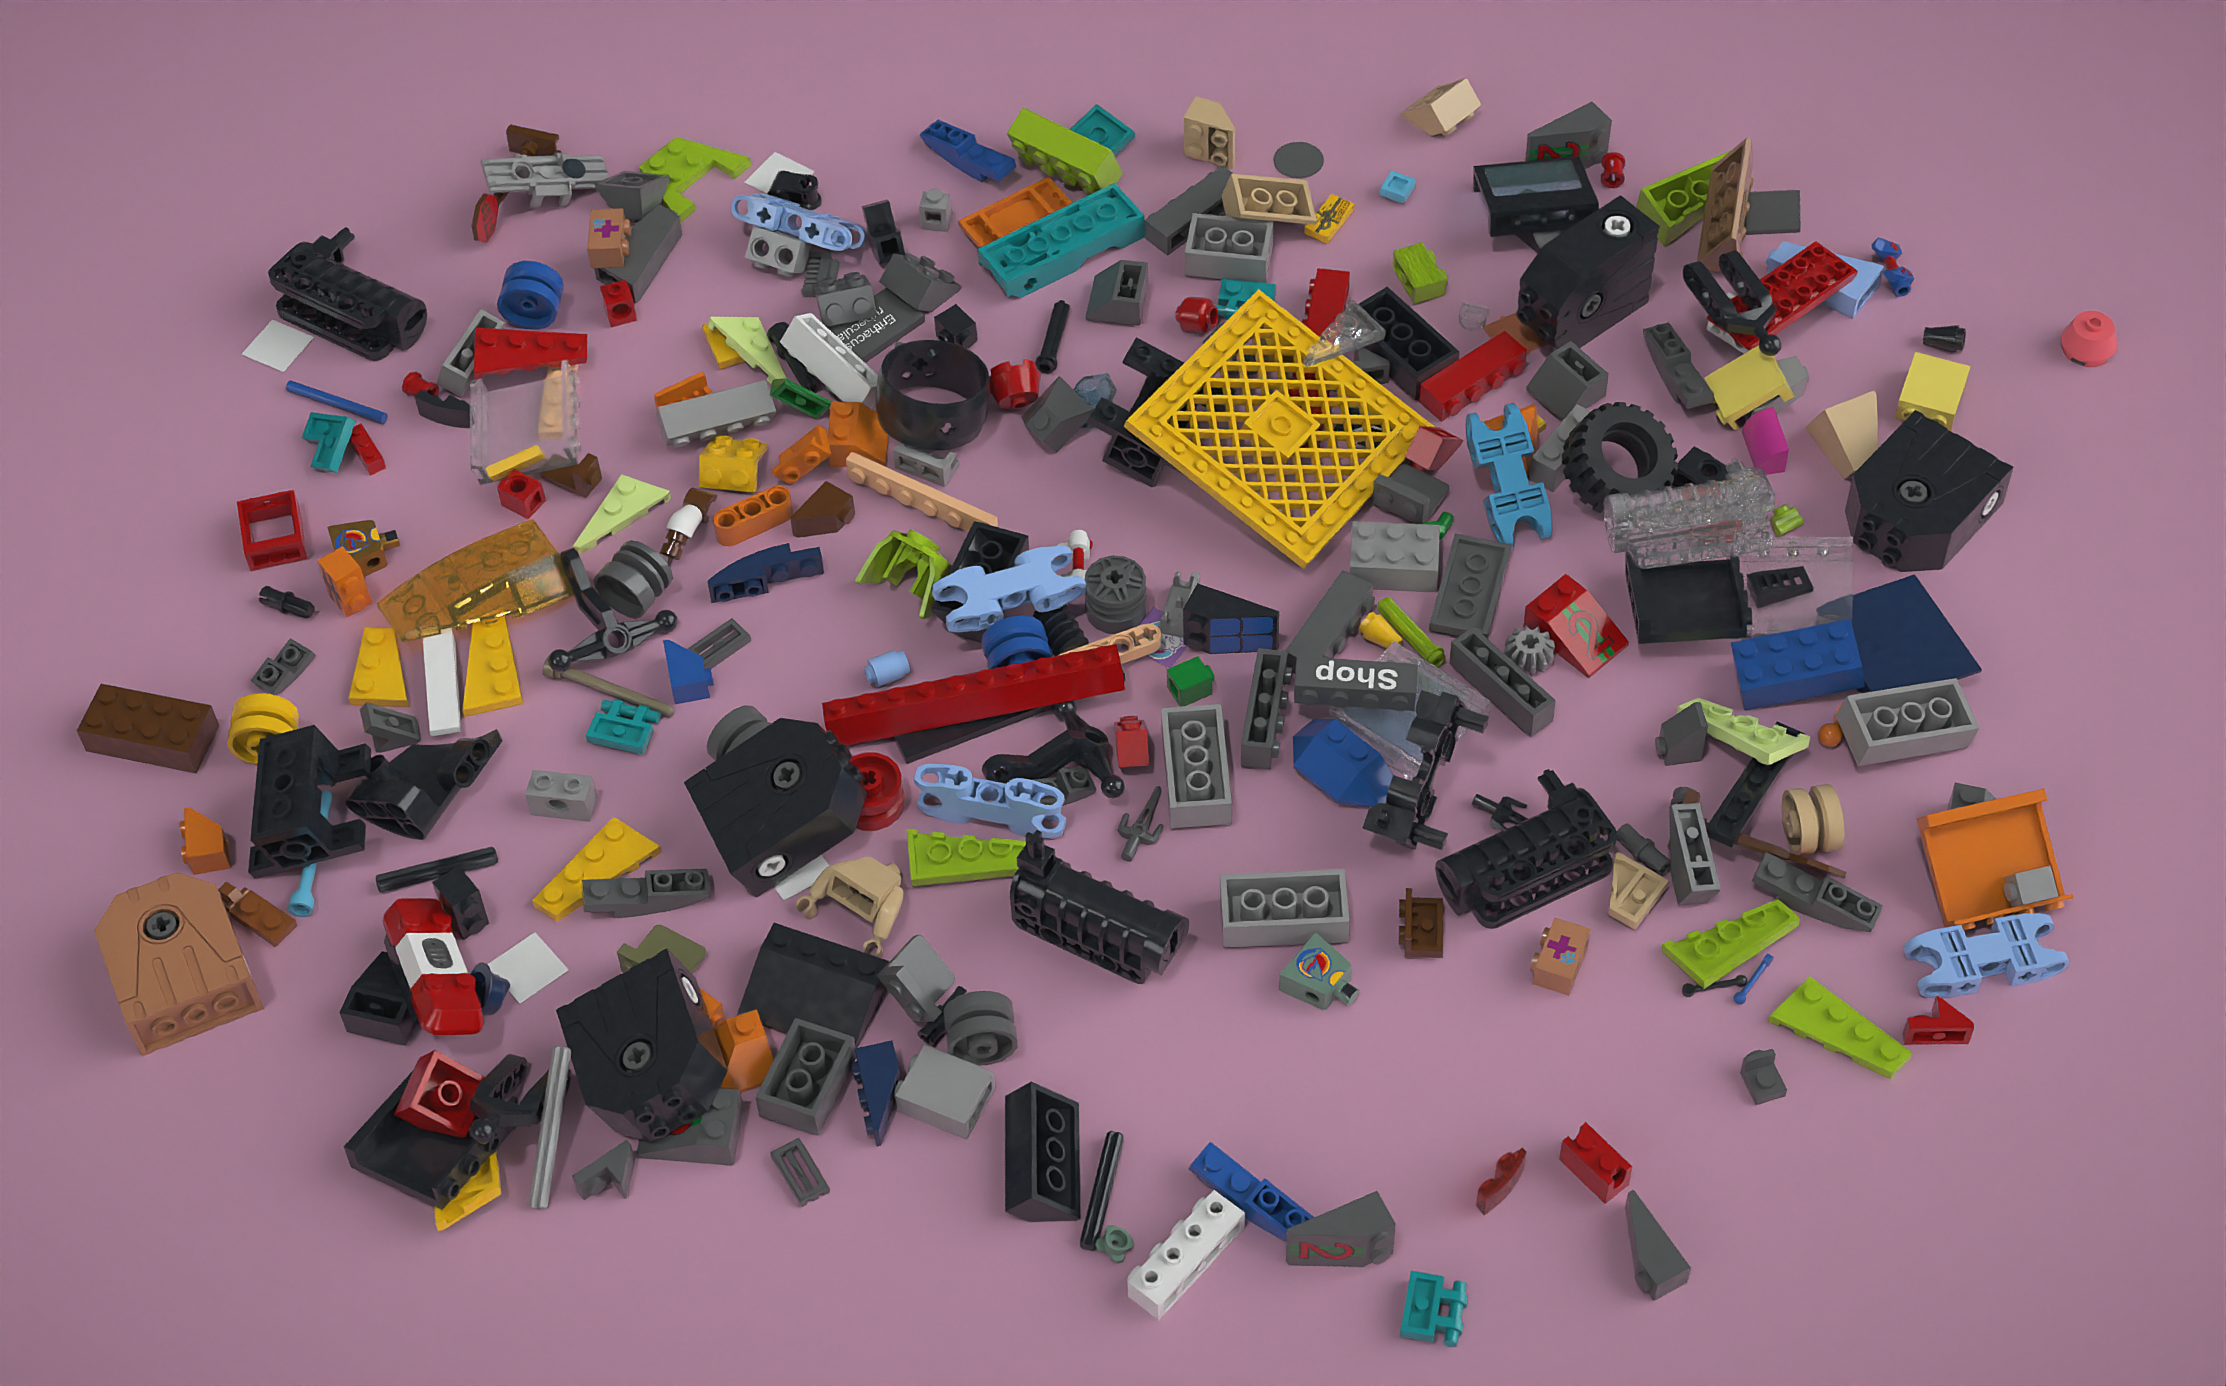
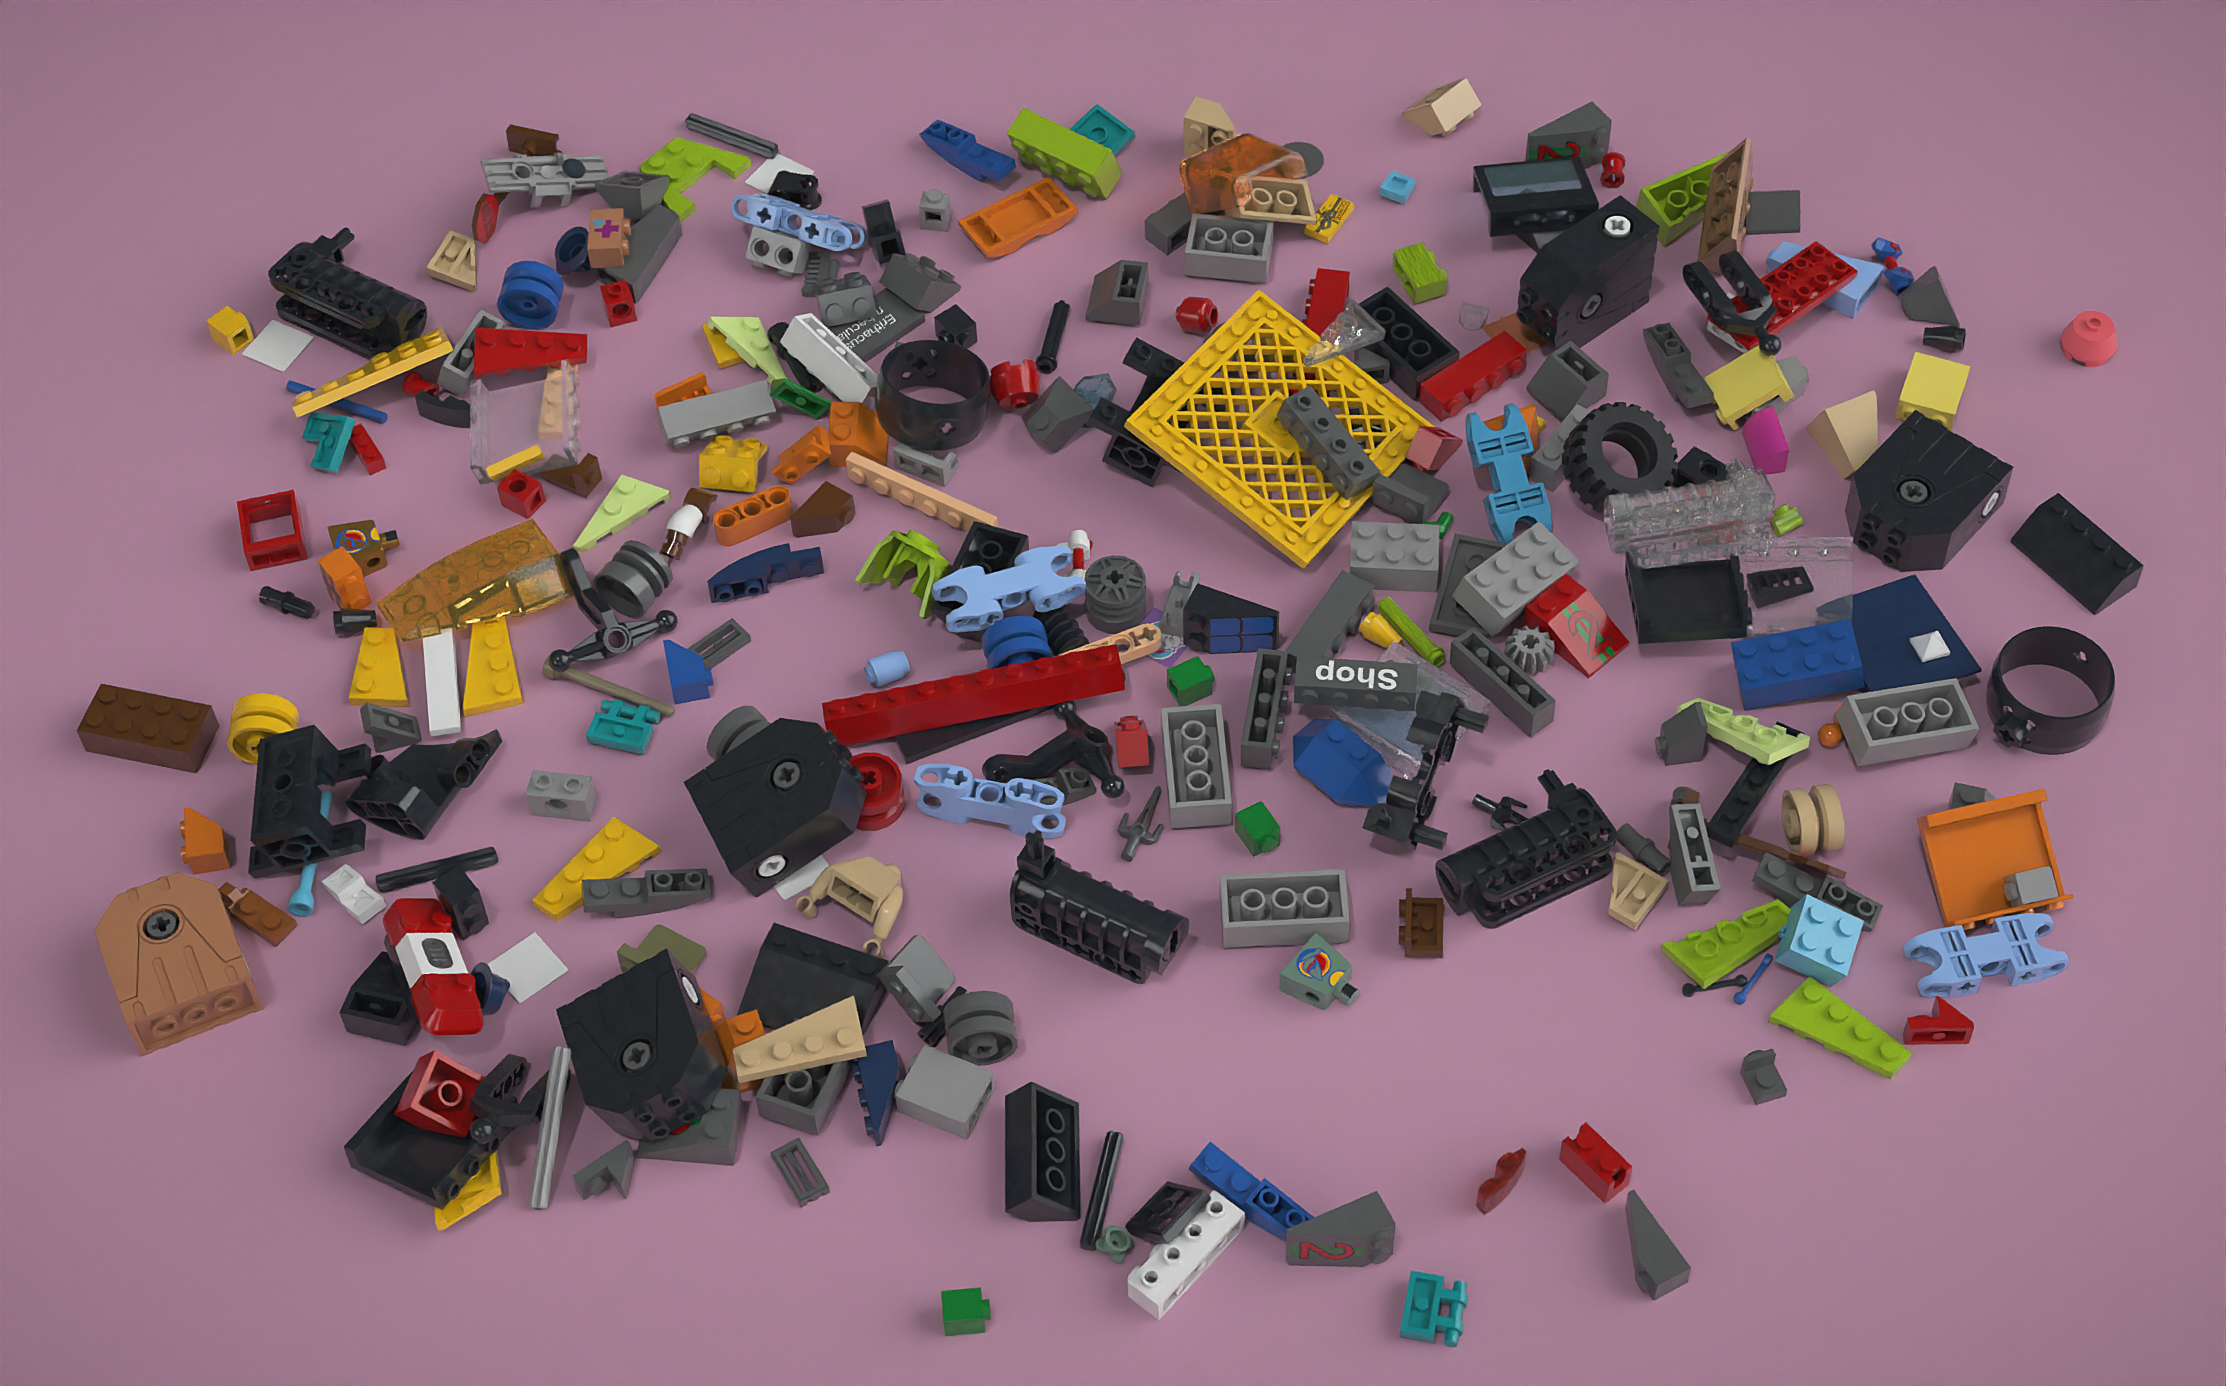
dark grey slope [251,638,316,695] -> none
lime wing [907,829,1026,887] -> none
teal piece [978,183,1145,298] -> none
teal plate [1216,278,1276,320] -> none
nougat brick [1530,917,1591,996] -> none
none -> yellow brick [206,305,254,355]
none -> yellow wing [291,326,454,418]
none -> white slope [322,864,387,924]
none -> black cone [333,608,377,637]
none -> tan wing [426,230,476,292]
none -> dark blue piece [555,226,591,276]
none -> black axle [685,113,779,159]
none -> tan wing [732,995,867,1083]
none -> green brick [941,1287,991,1337]
none -> black piece [1125,1182,1211,1244]
none -> clear orange windscreen [1179,133,1308,214]
none -> green brick [1235,801,1280,857]
none -> dark grey brick [1277,386,1380,500]
none -> light grey brick [1452,521,1580,637]
none -> medium azure brick [1774,895,1864,987]
none -> dark grey slope [1898,266,1961,327]
none -> white slope [1910,631,1950,663]
none -> black cylinder [1986,626,2115,755]
none -> black slope [2010,493,2144,615]

